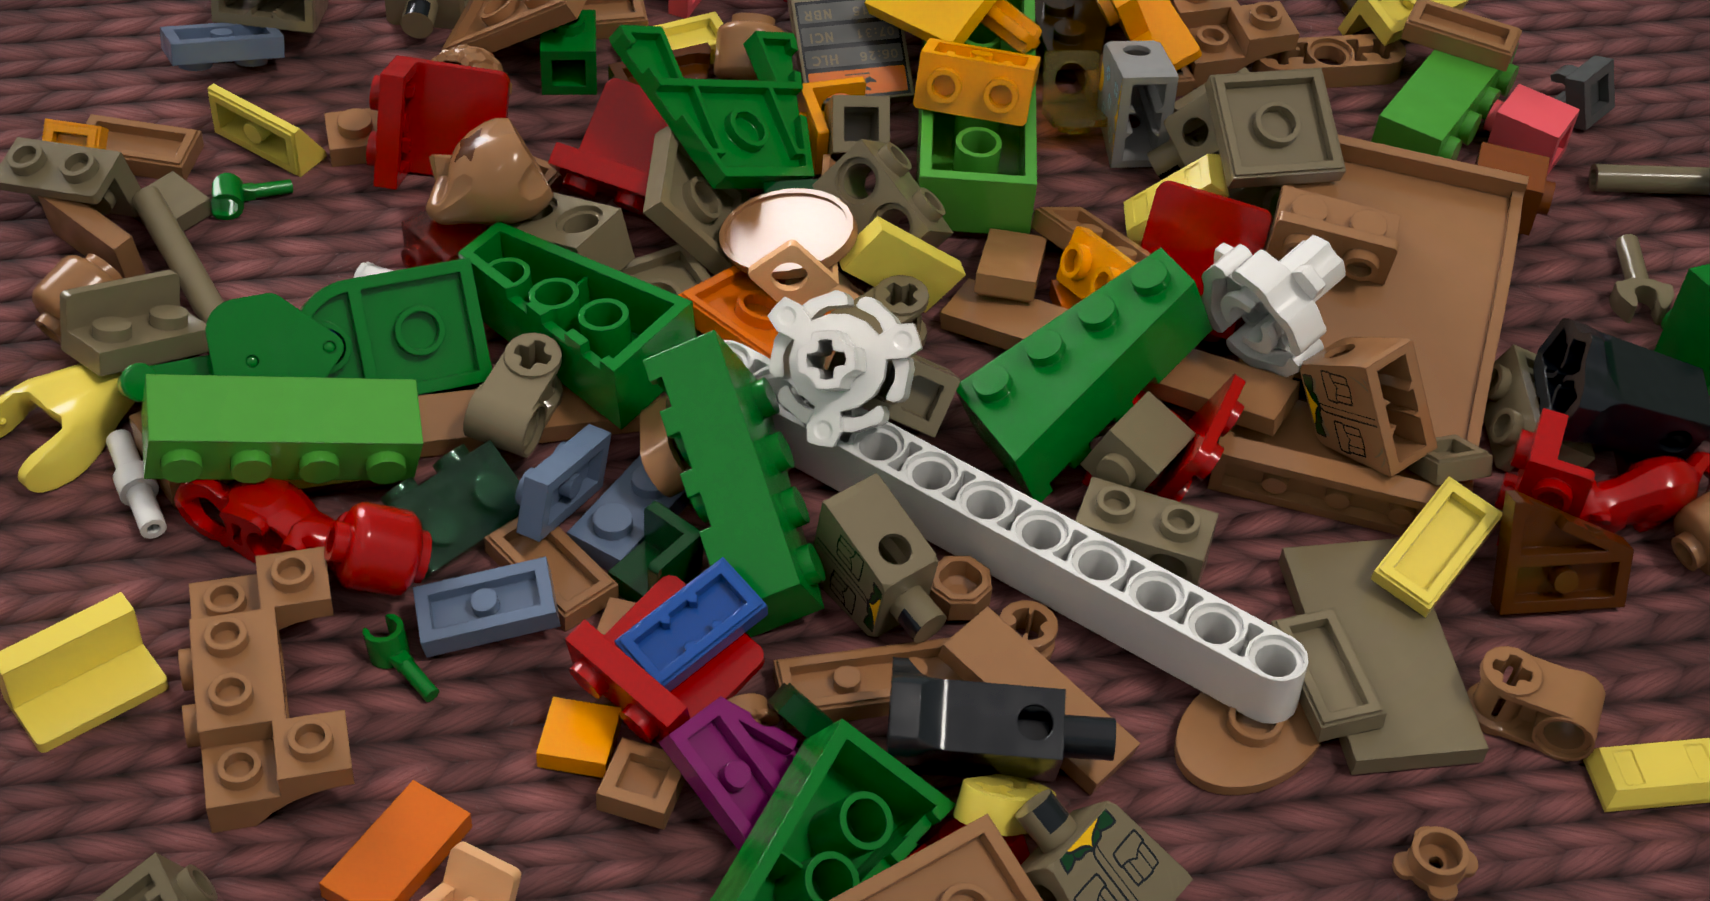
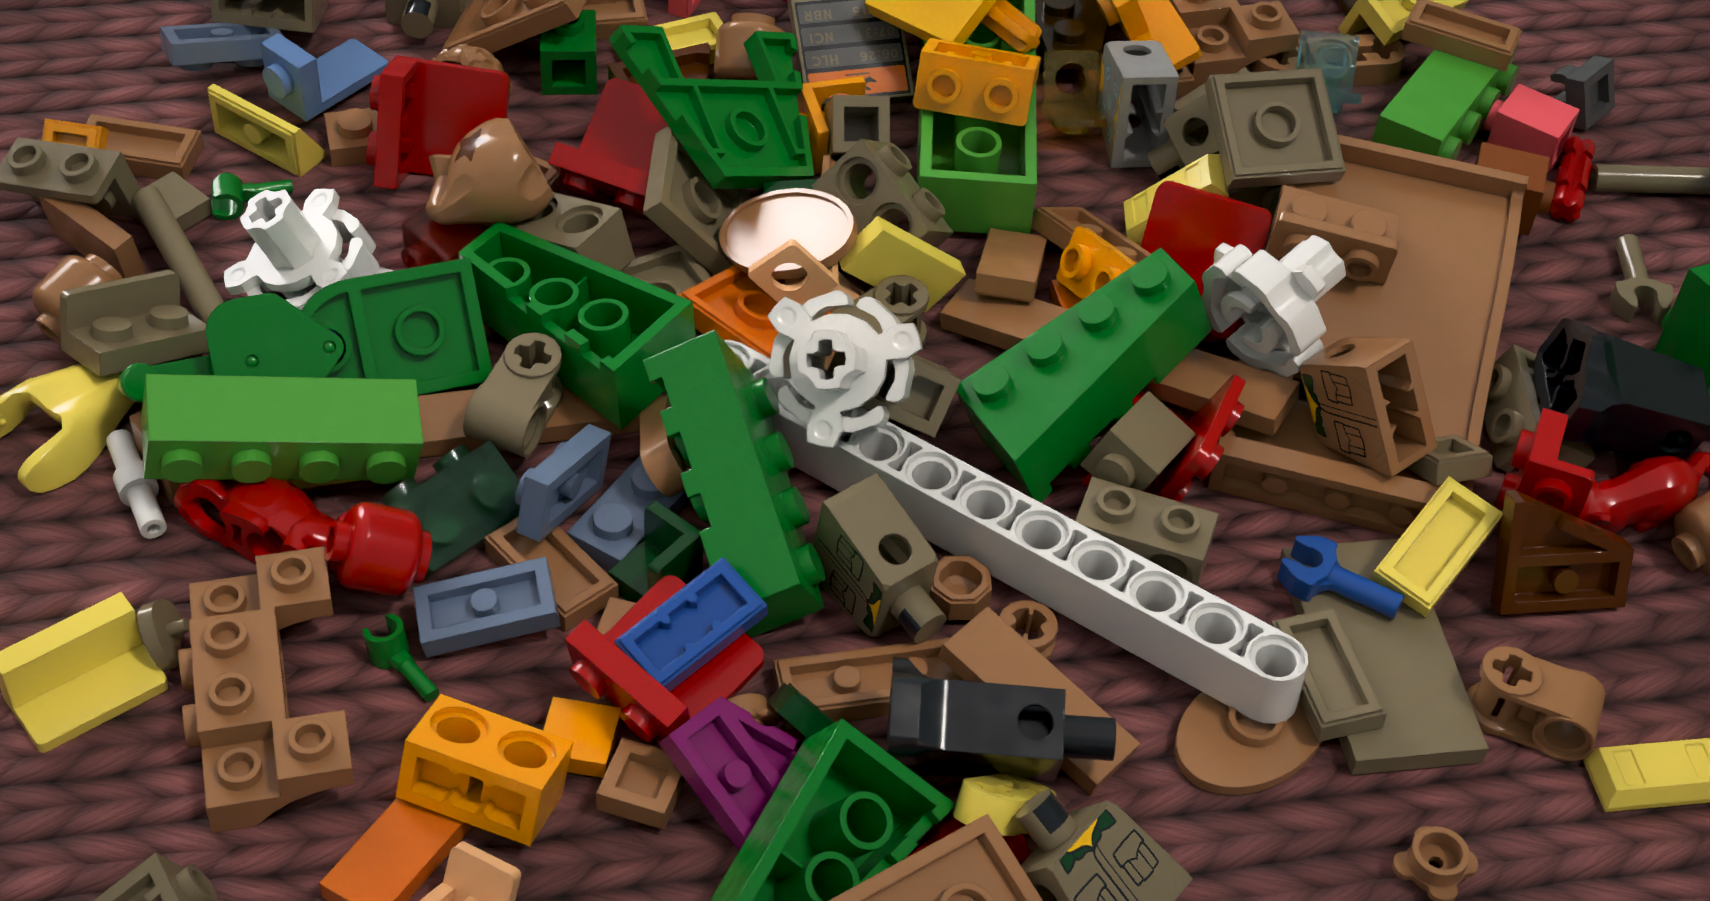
none -> dark tan piece [136,599,190,671]
none -> white piece [224,188,379,310]
none -> medium blue bracket [261,33,388,122]
none -> light orange brick [395,694,574,847]
none -> blue bar [1277,535,1405,620]
none -> clear light blue bracket [1296,29,1362,113]
none -> red axle [1549,135,1596,223]

